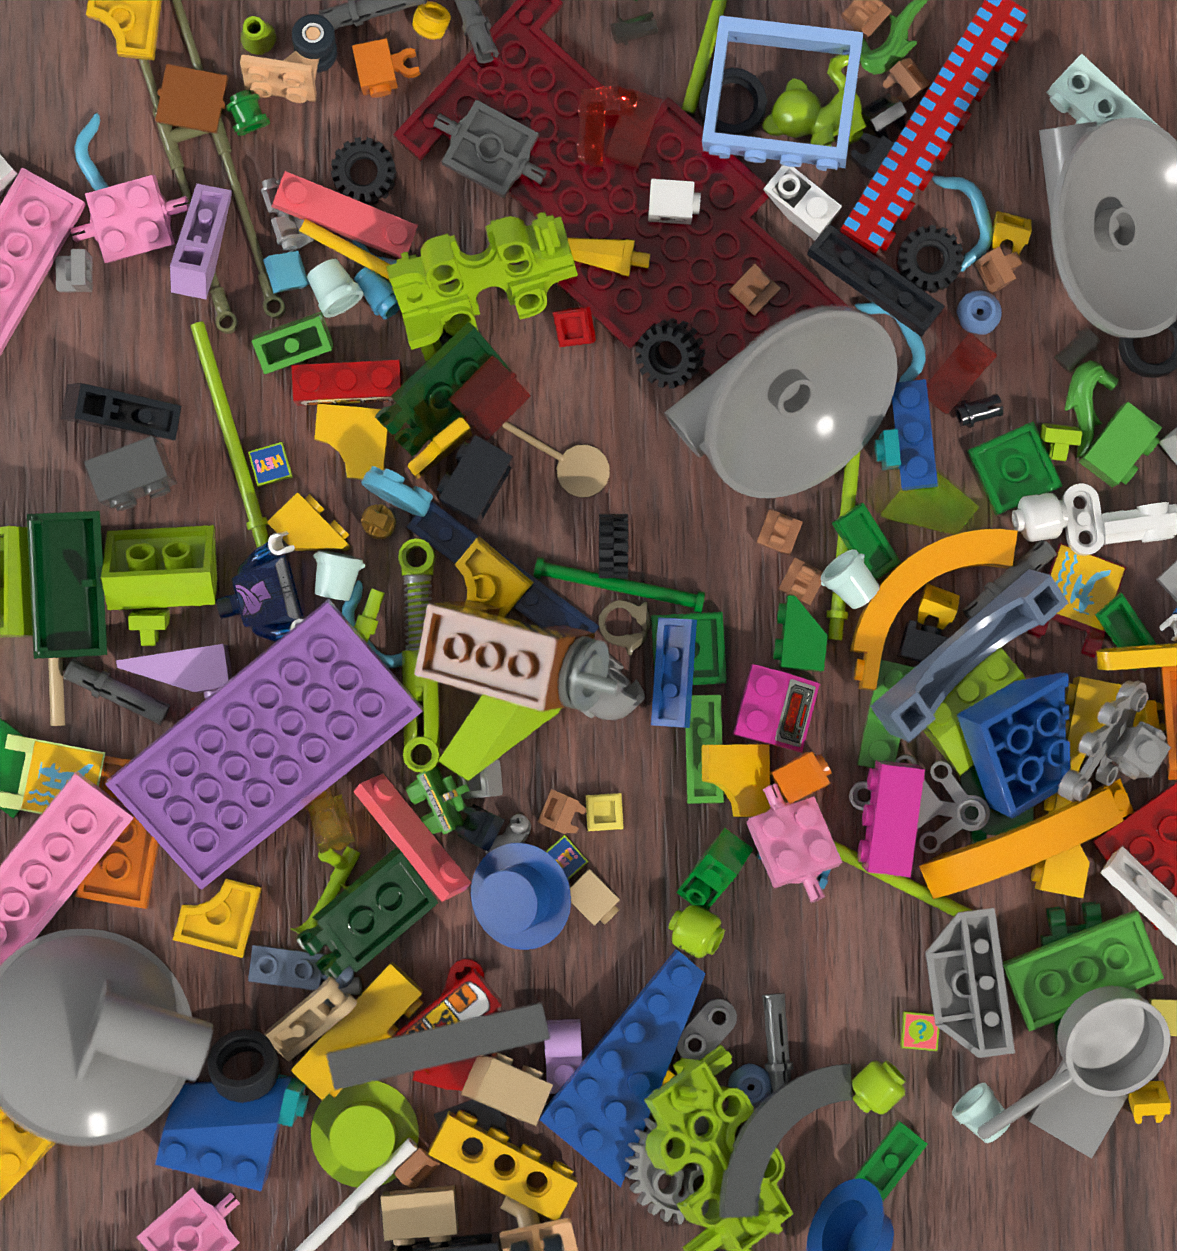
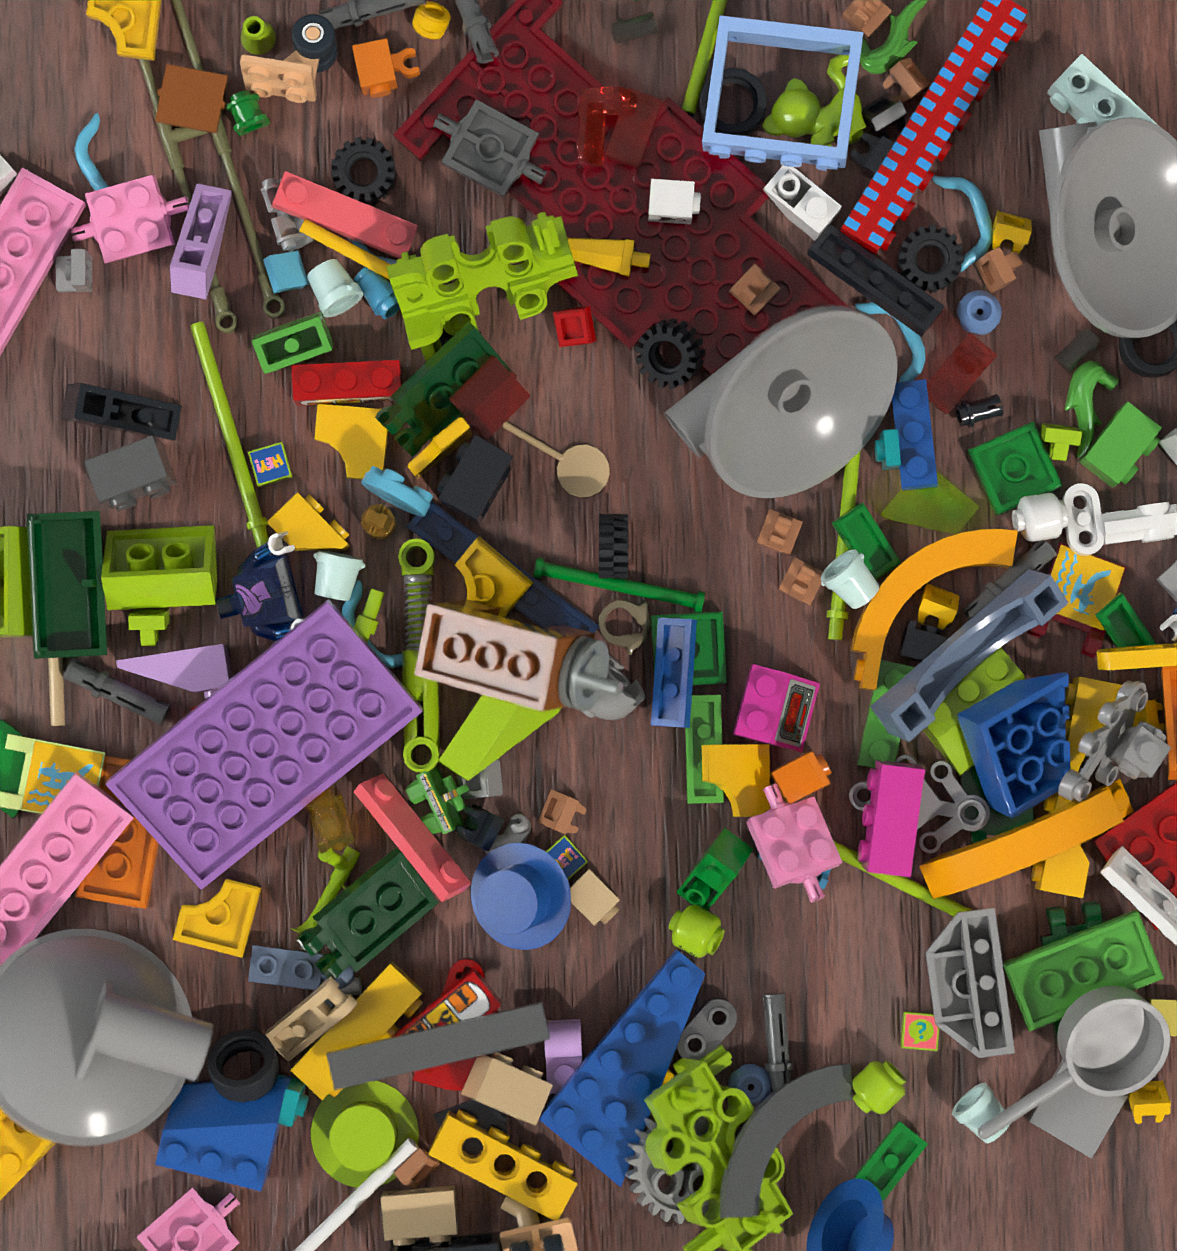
light yellow tile [586,793,624,831] -> none
green slope [773,595,828,672] -> none

